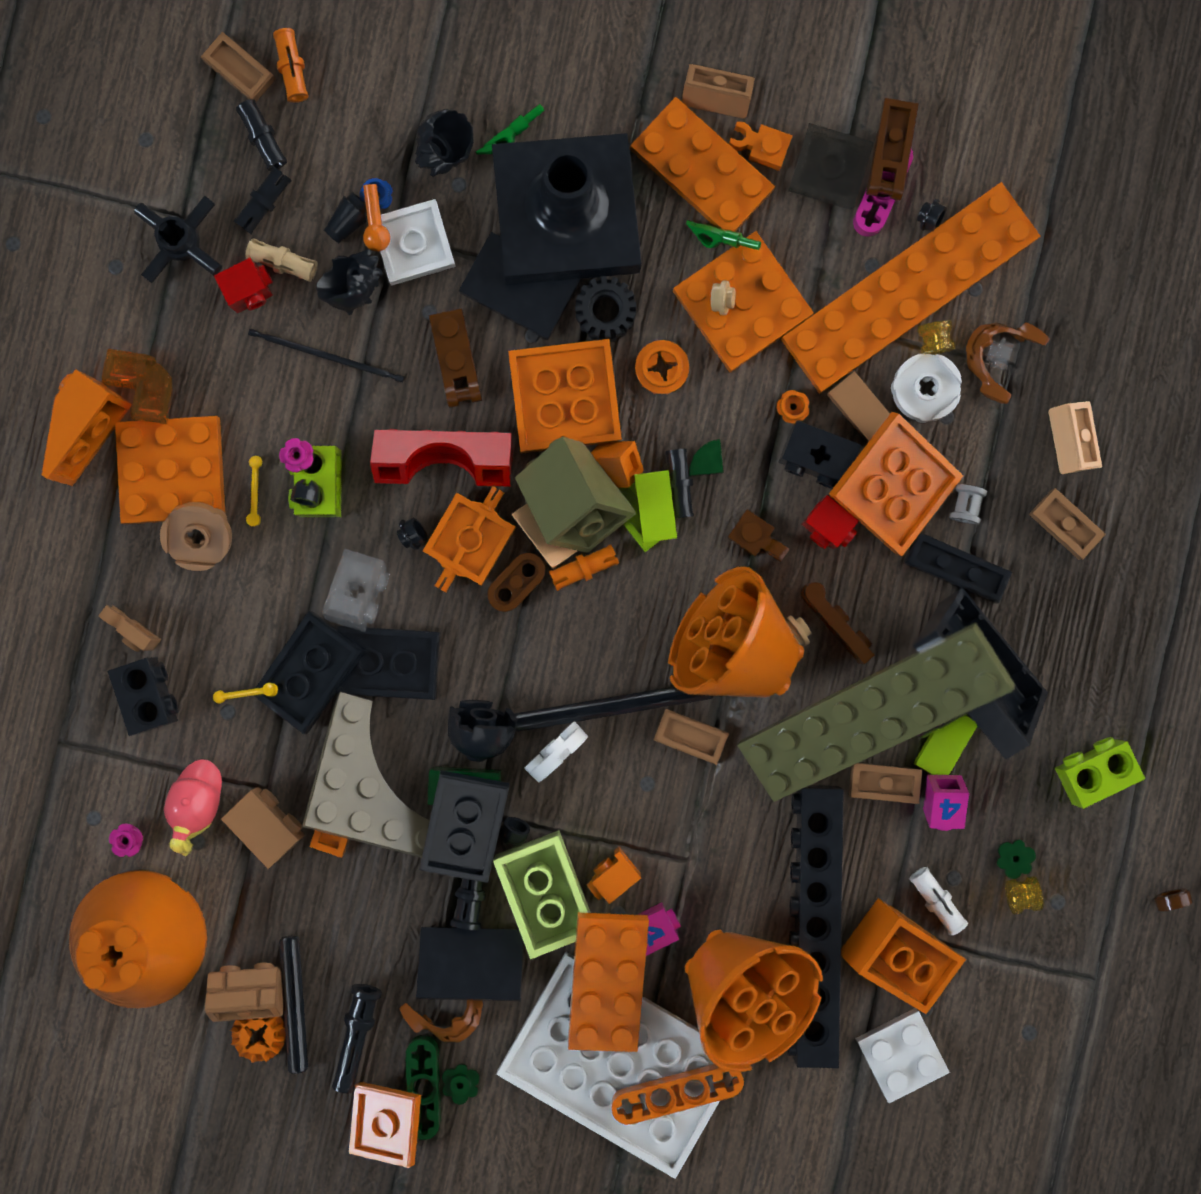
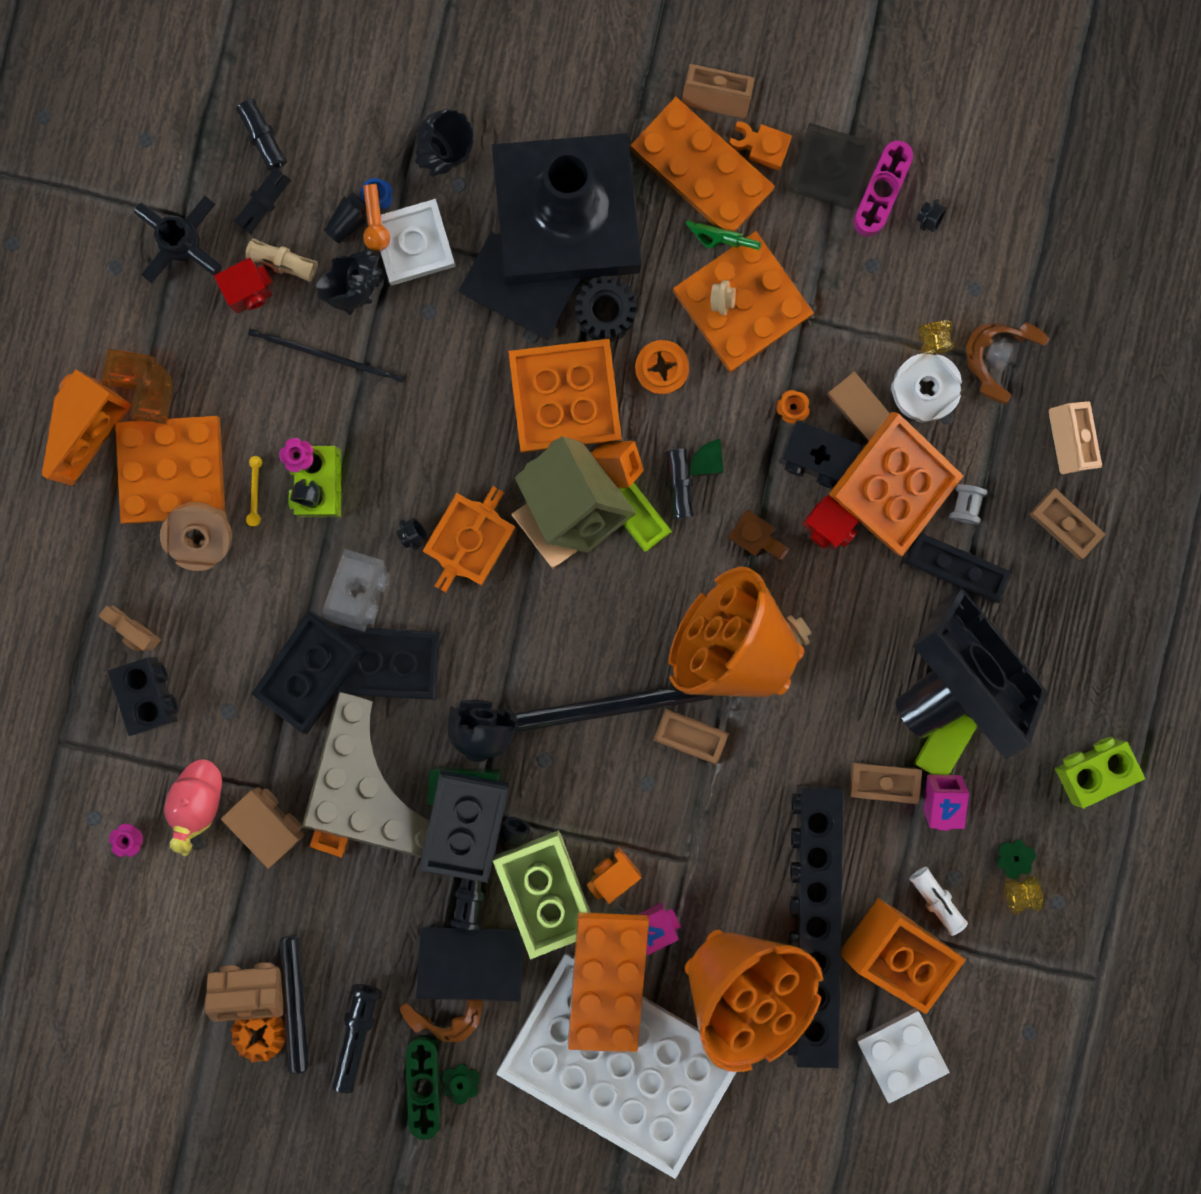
orange cone [69,870,207,1008] -> none
medium nougat tile [201,32,276,102] -> none
yellow hinge [213,683,278,704] -> none
orange pin [273,28,308,103] -> none
plate [349,1082,421,1168] -> none
arch [370,429,513,487] -> none
reddish brown plate [429,308,482,408] -> none
green hand [475,104,545,155] -> none
reddish brown plate [488,553,546,612] -> none
white plate [524,721,588,783] -> none
orange pin [548,544,619,591] -> none
orange beam [611,1064,744,1125] -> none
lime tile [634,470,677,543] -> none
olive plate [737,623,1015,802] -> none
orange plate [781,182,1041,394] -> none
reddish brown plate [800,582,875,664] -> none
reddish brown plate [866,98,919,201] -> none
reddish brown tile [1154,888,1193,911] -> none

